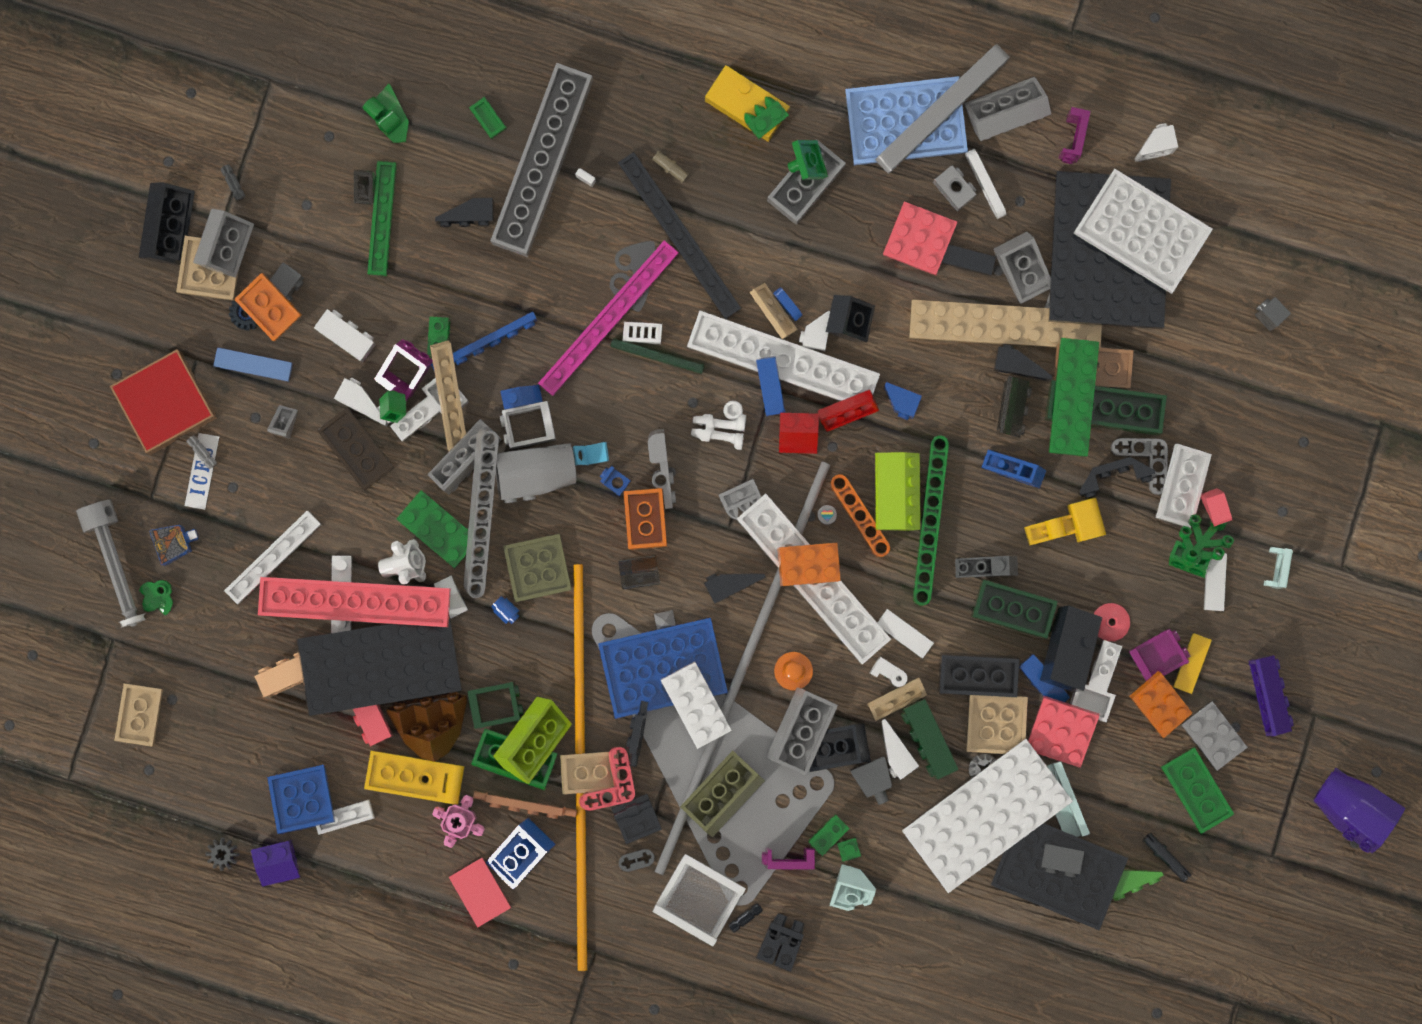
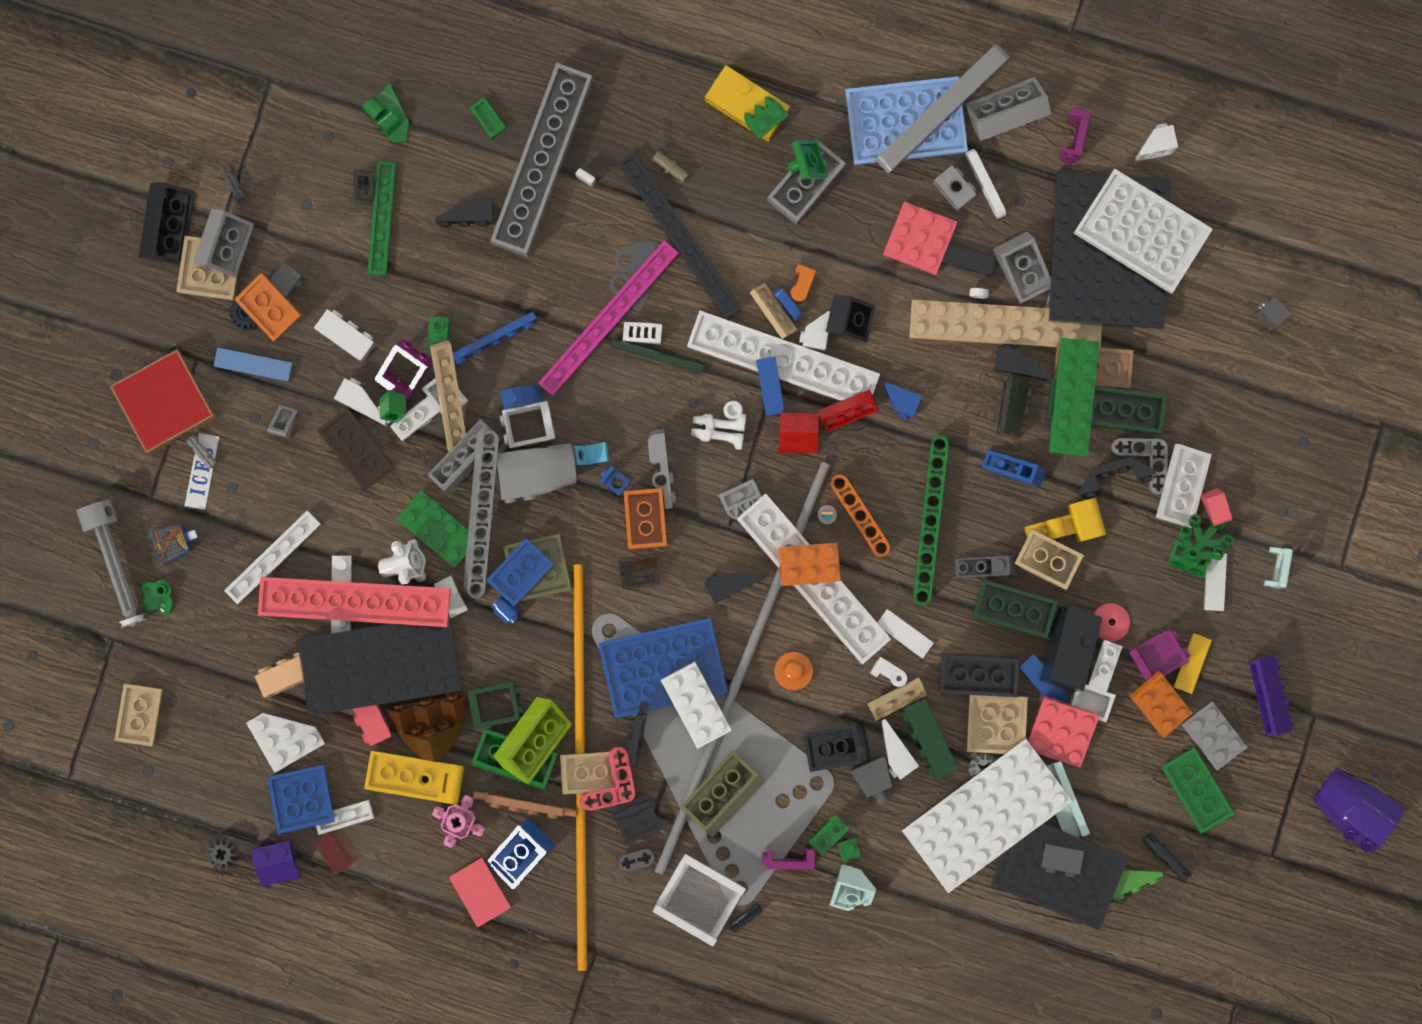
light grey slope [654,610,676,630] -> none
black hips [756,913,804,972] -> none
light grey slope [766,687,838,776] -> none
lime slope [875,452,920,531] -> none
none -> white plate [246,713,326,773]
none -> clear red tile [314,832,352,875]
none -> blue plate [486,538,554,607]
none -> orange leg [790,264,816,303]
none -> white tile [969,288,989,299]
none -> tan slope [1015,529,1084,591]

